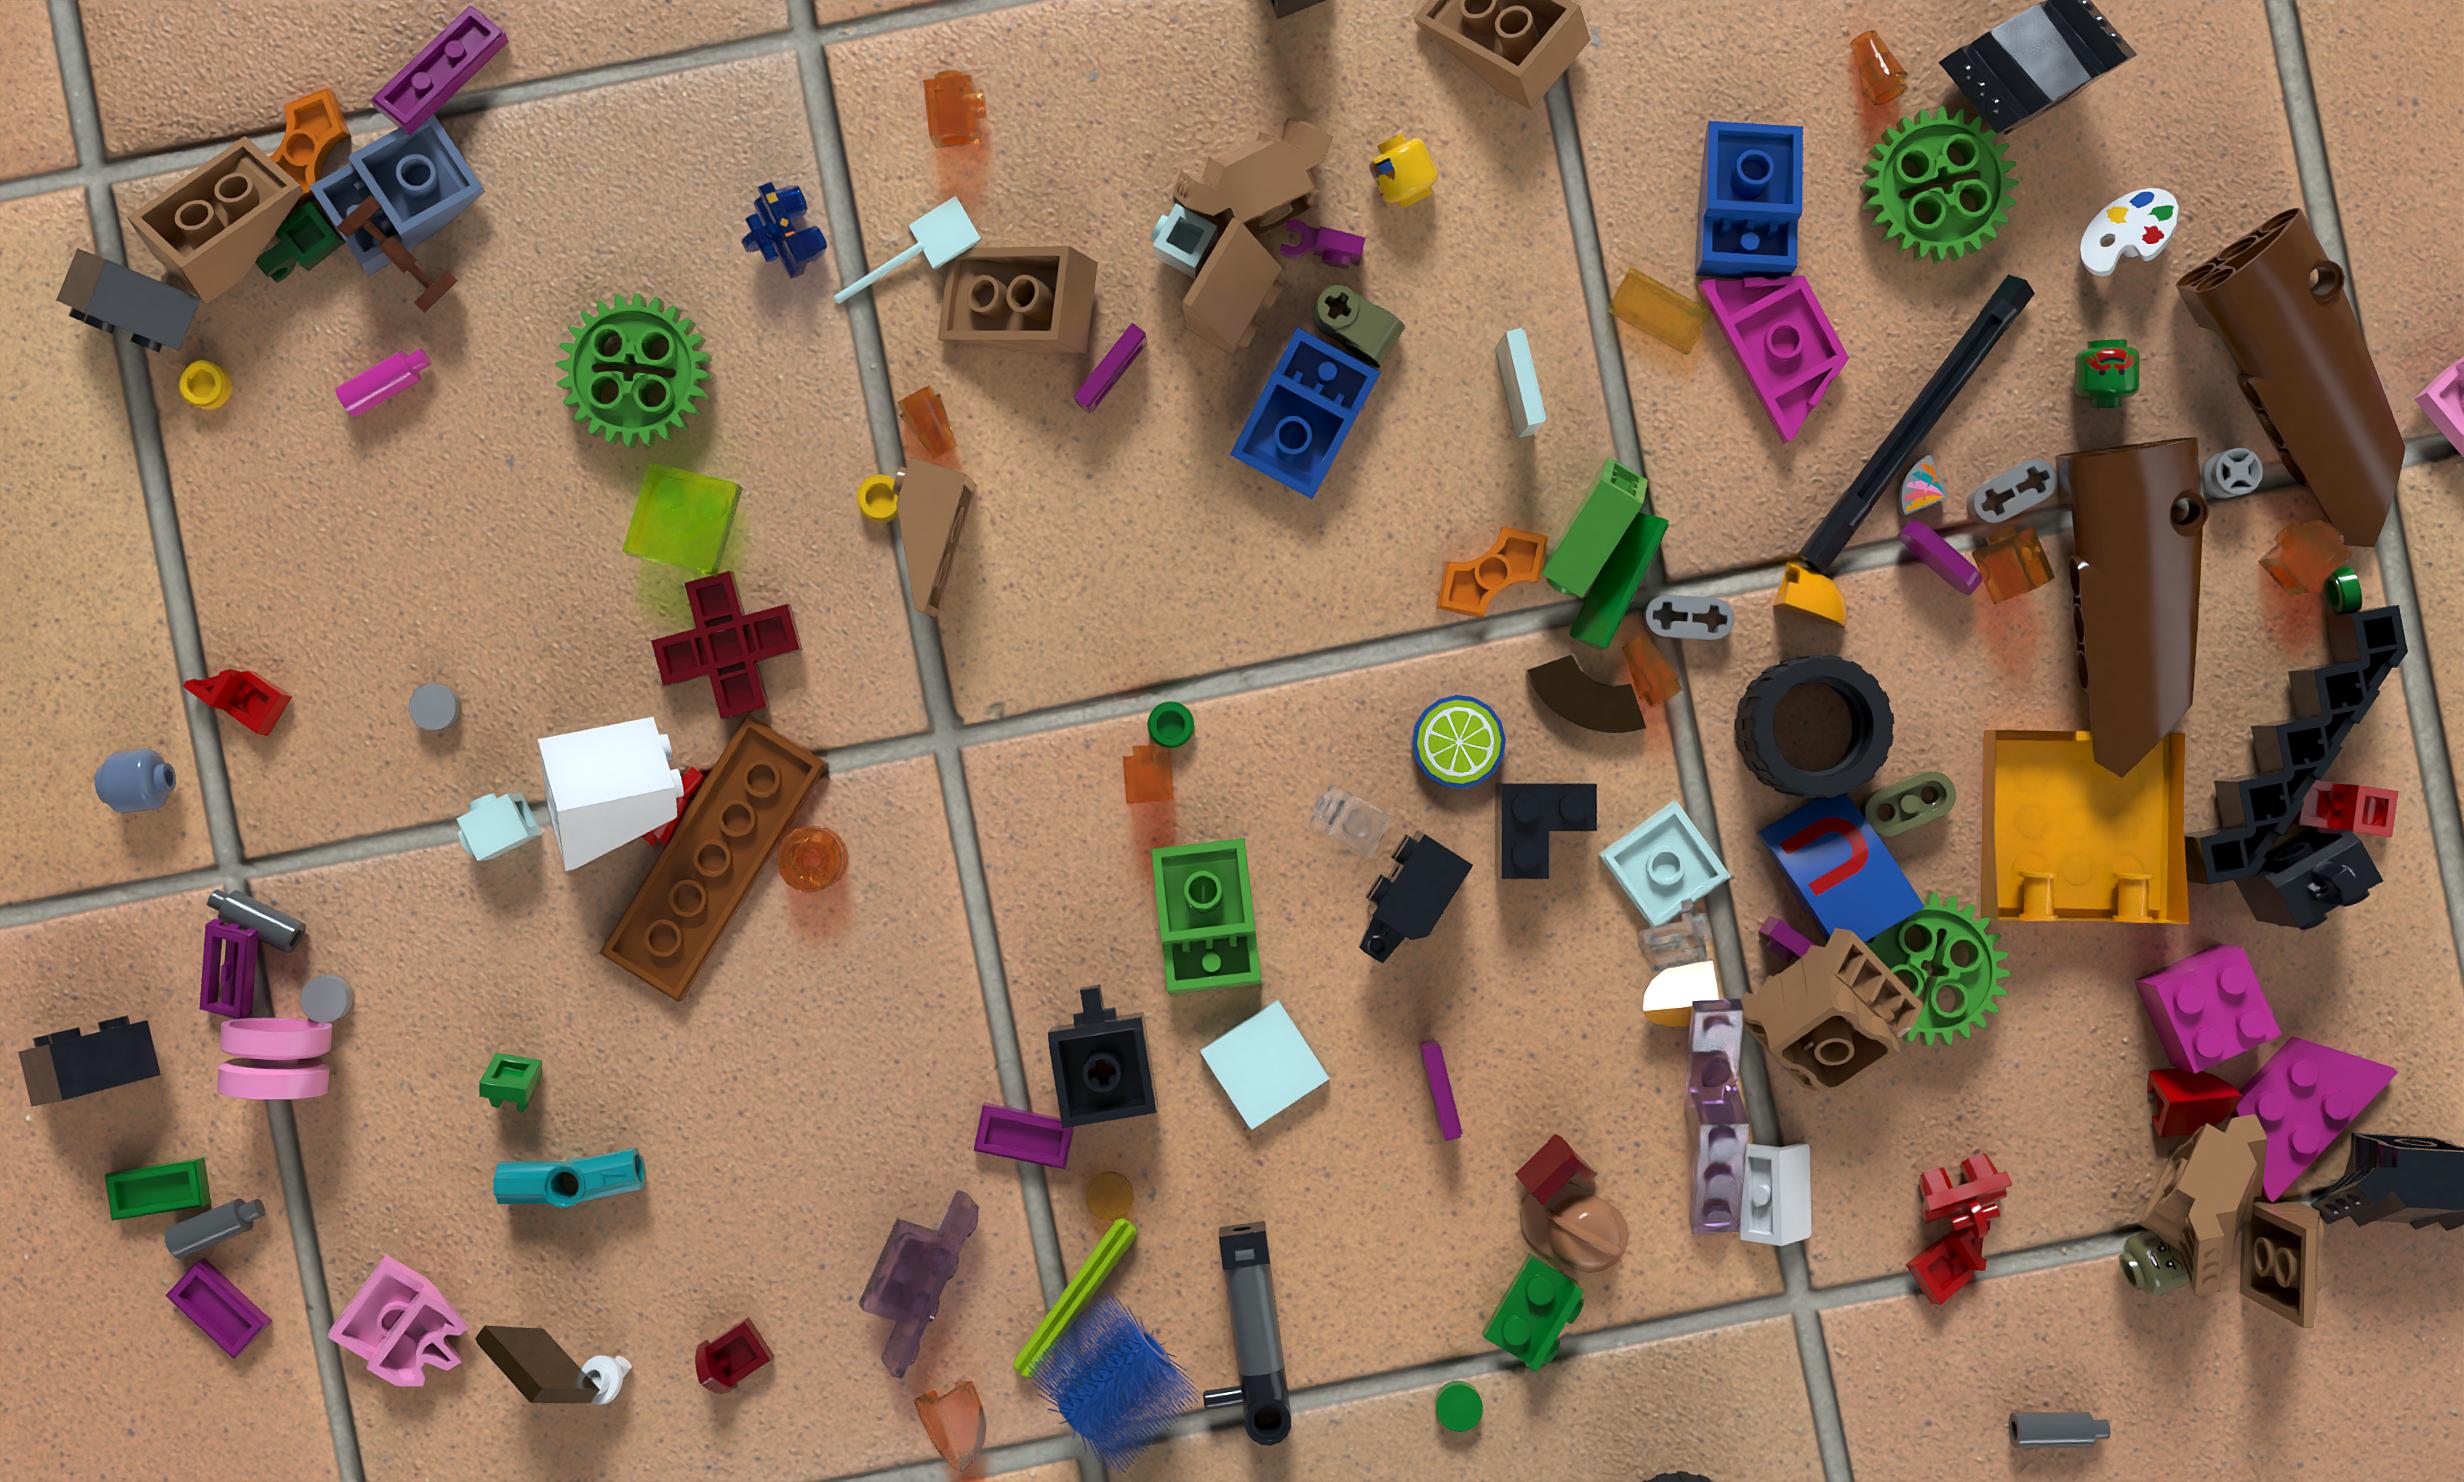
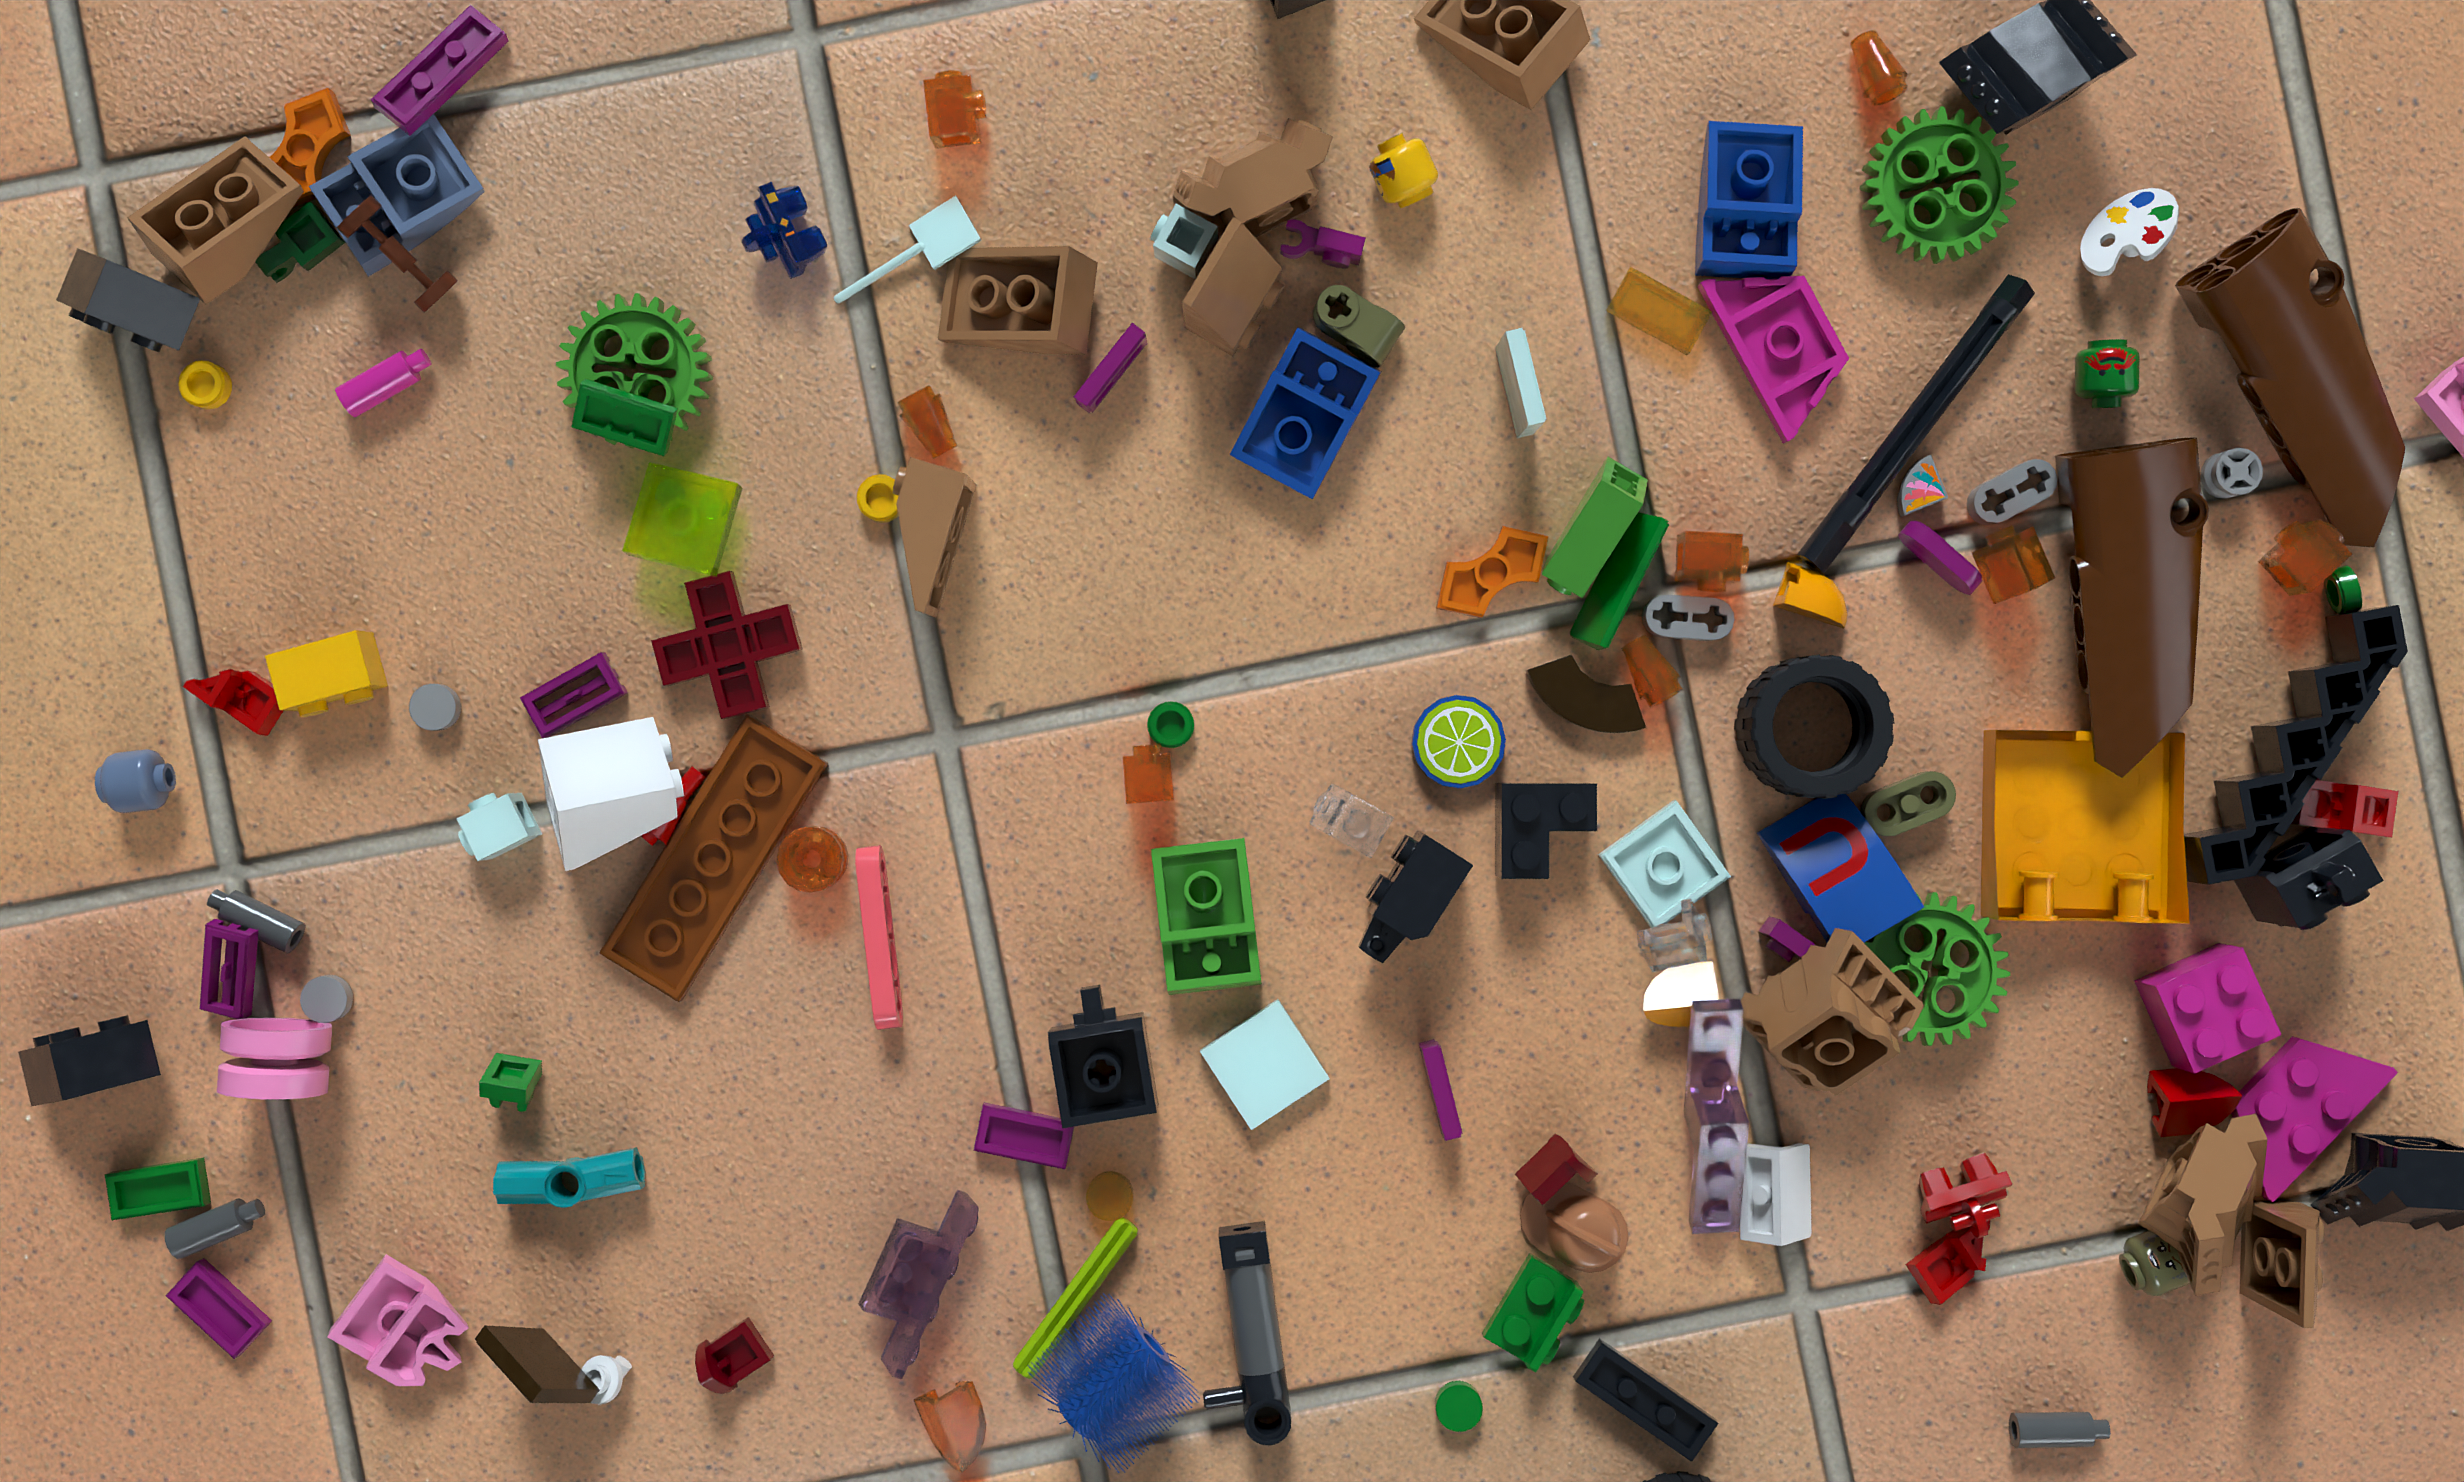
none -> yellow brick [265,630,388,717]
none -> magenta tile [520,652,628,738]
none -> green plate [571,379,678,457]
none -> coral beam [855,845,903,1030]
none -> black plate [1573,1338,1719,1462]
none -> clear orange brick [1675,531,1749,592]

